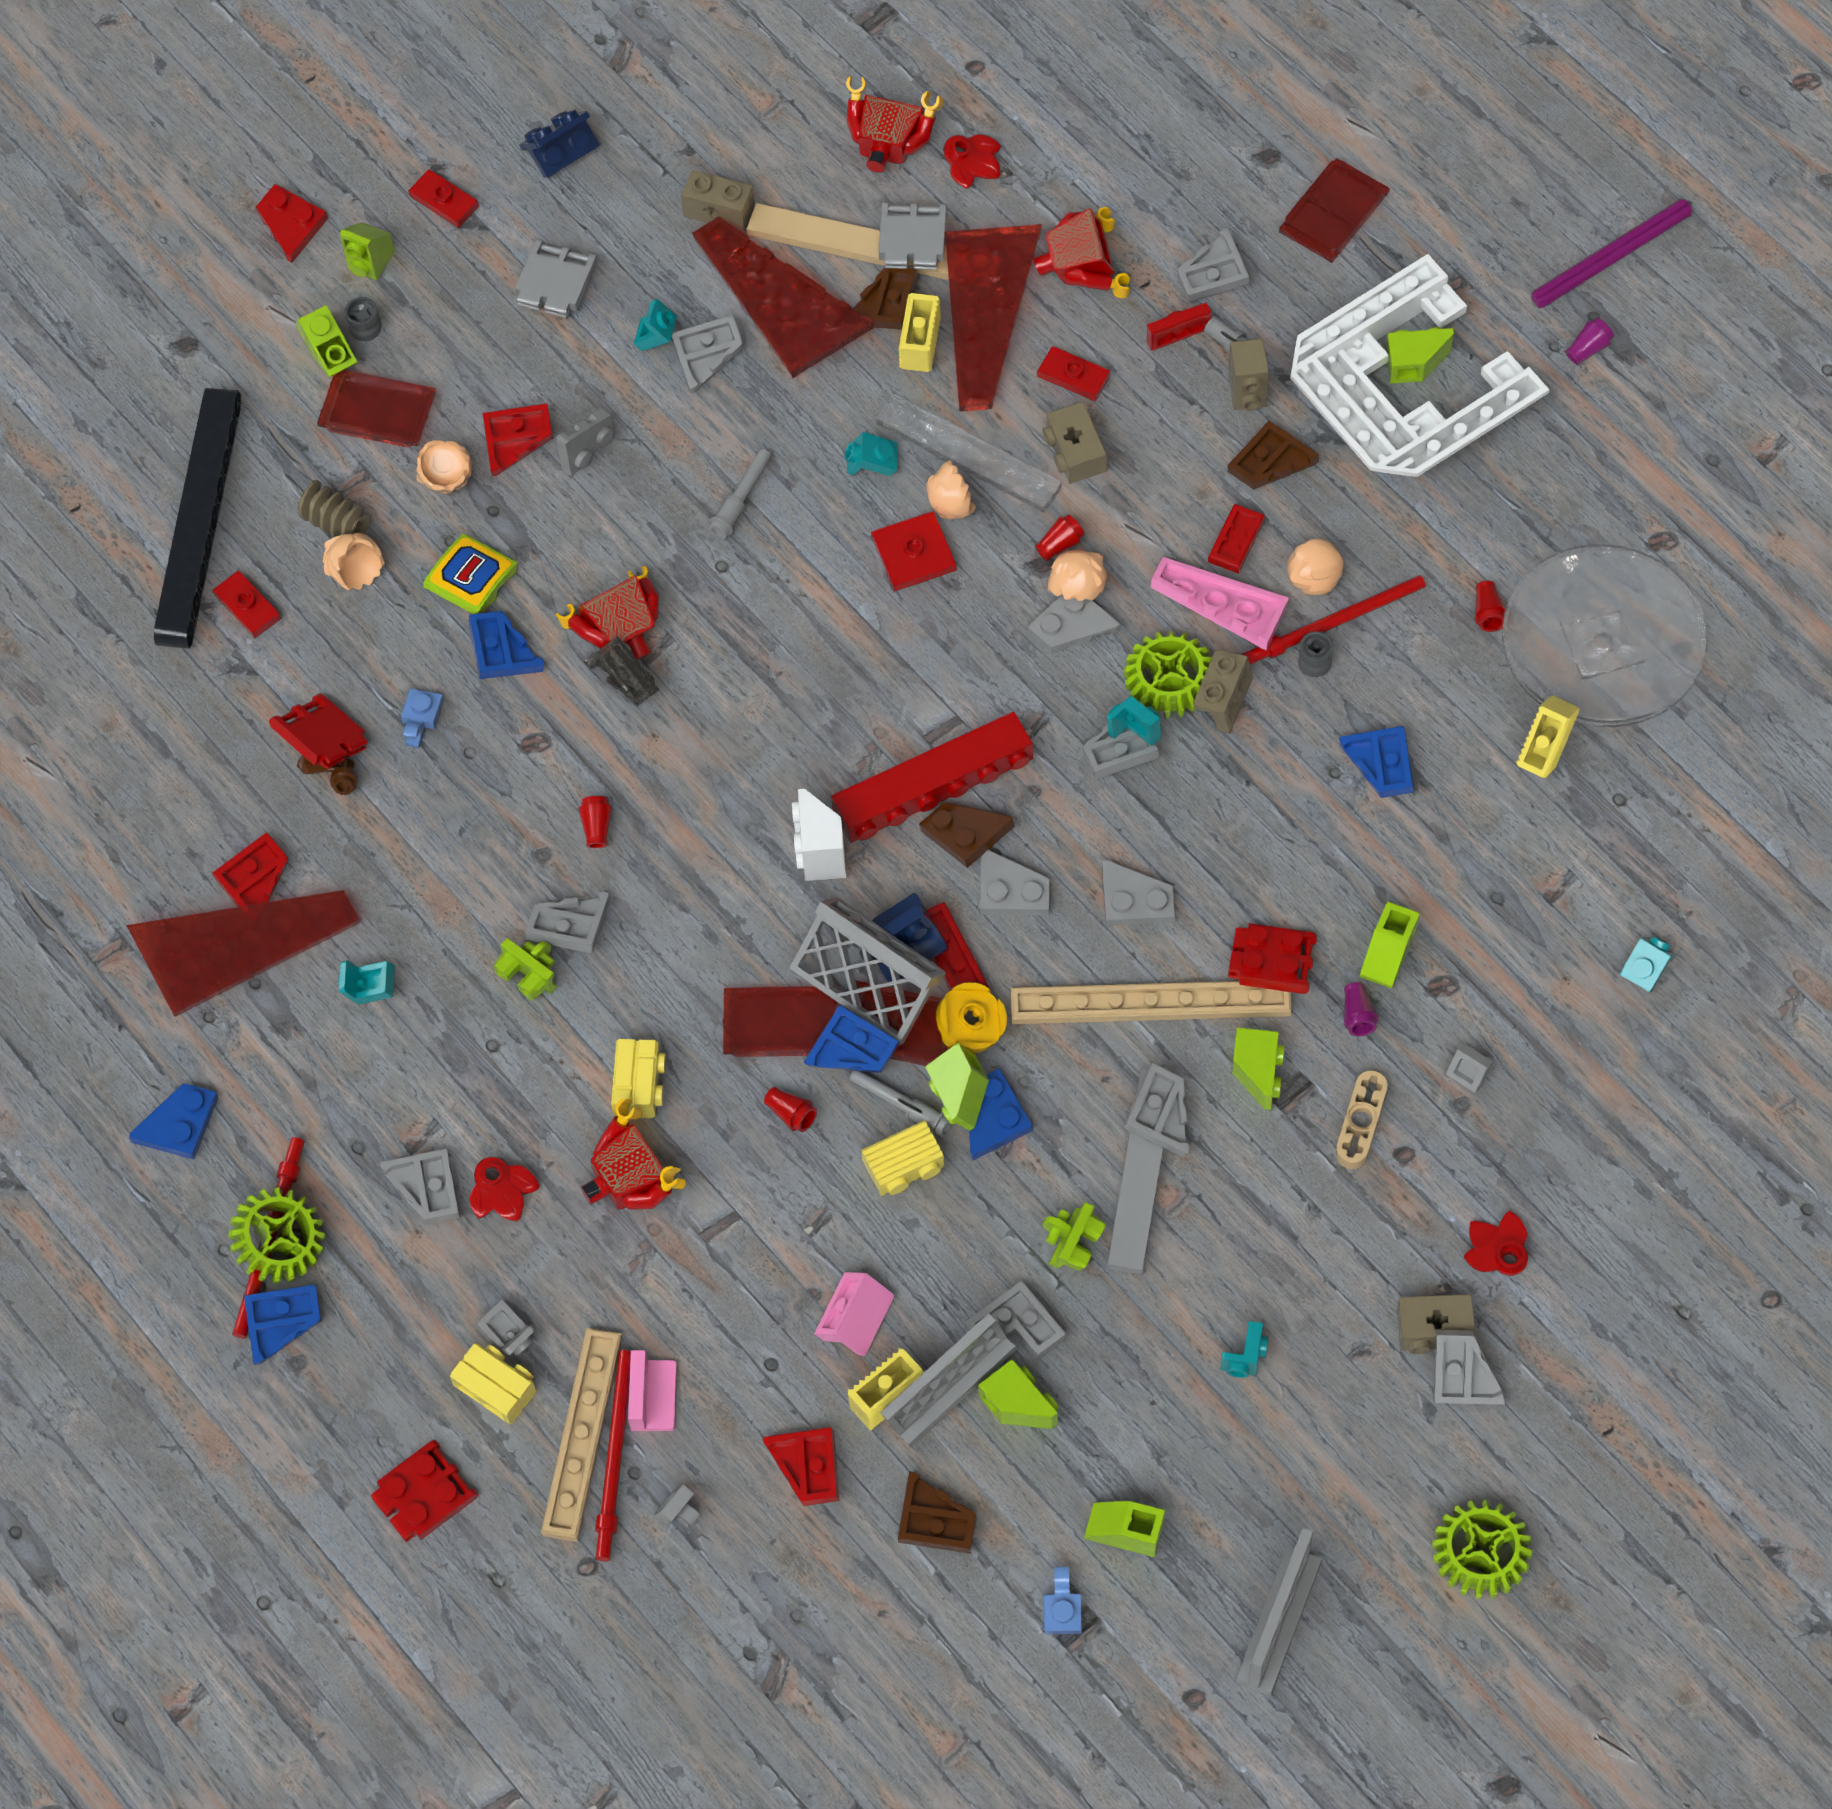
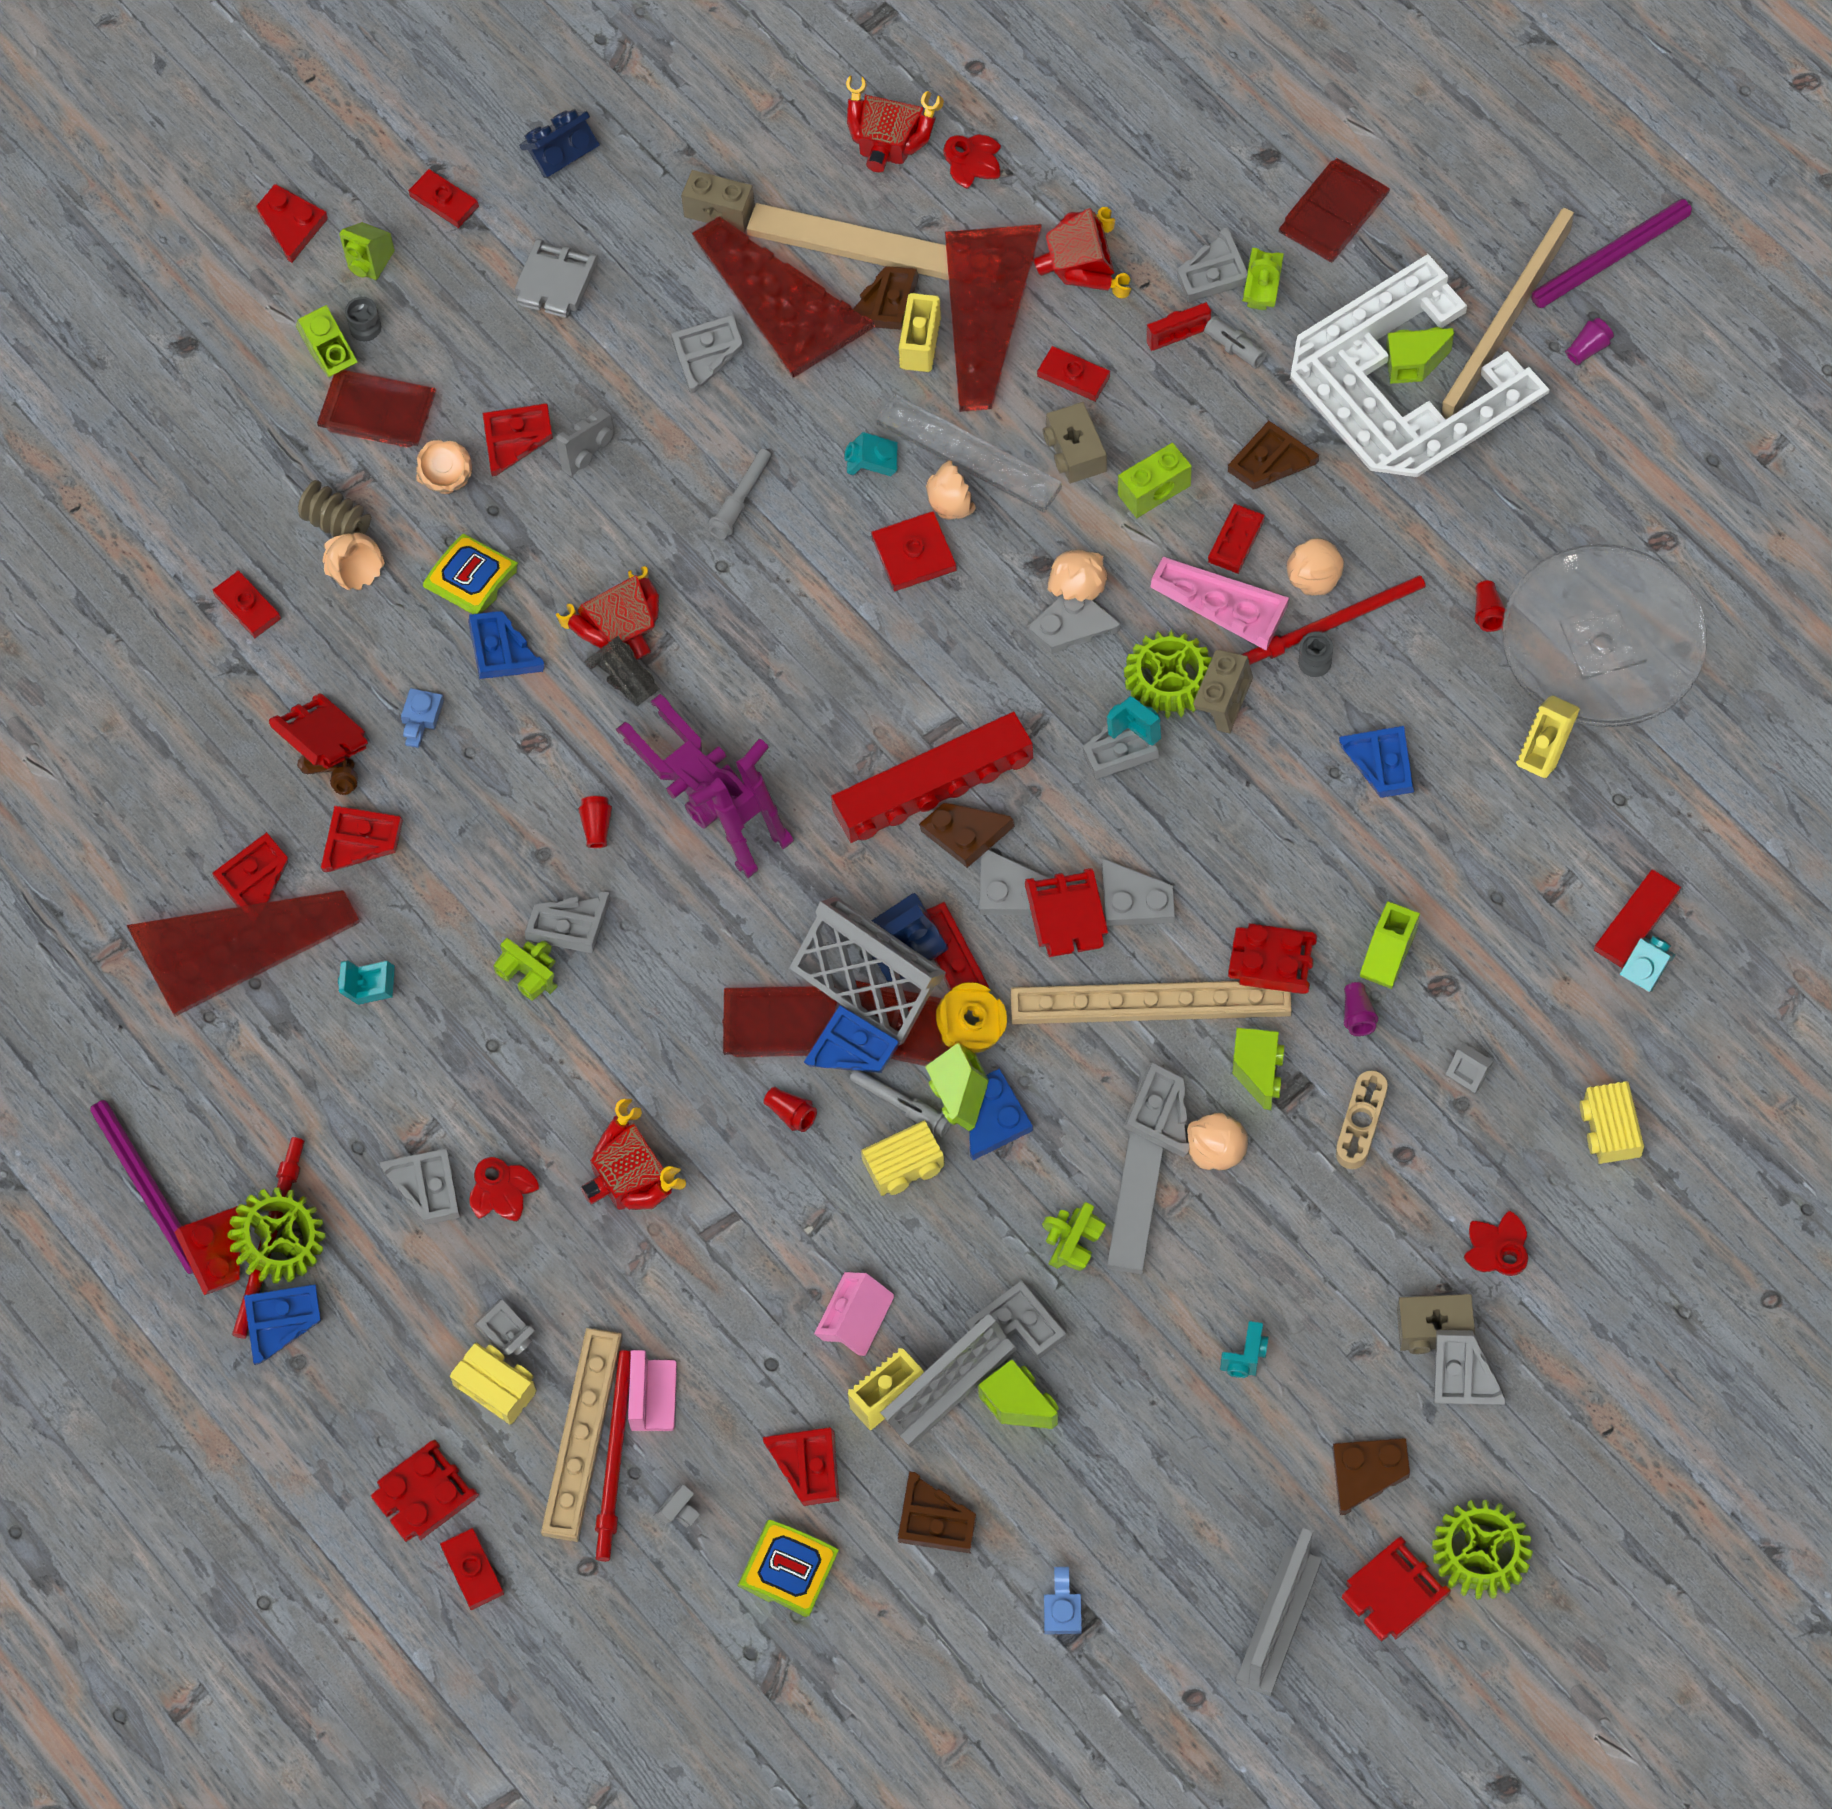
blue wing [129,1083,218,1160] -> none
black beam [154,388,241,649] -> none
light yellow brick [611,1039,666,1118] -> none
teal bracket [634,299,677,351] -> none
white slope [792,789,846,881] -> none
light grey plate [879,202,947,270] -> none
red cone [1034,514,1085,561] -> none
lime slope [1084,1501,1165,1558] -> none
dark tan brick [1228,338,1269,411] -> none
none -> magenta axle [90,1100,193,1274]
none -> red wing [174,1206,240,1296]
none -> red wing [321,806,403,872]
none -> red plate [440,1528,504,1610]
none -> magenta piece [616,694,794,878]
none -> slope [737,1519,839,1617]
none -> red plate [1025,868,1108,957]
none -> lime brick [1118,442,1192,519]
none -> light nougat hair [1187,1113,1248,1170]
none -> lime hips [1242,247,1284,310]
none -> reddish brown wing [1332,1438,1410,1515]
none -> red plate [1341,1536,1451,1642]
none -> tan tile [1441,208,1574,419]
none -> light yellow brick [1580,1081,1644,1164]
none -> red tile [1594,869,1681,969]

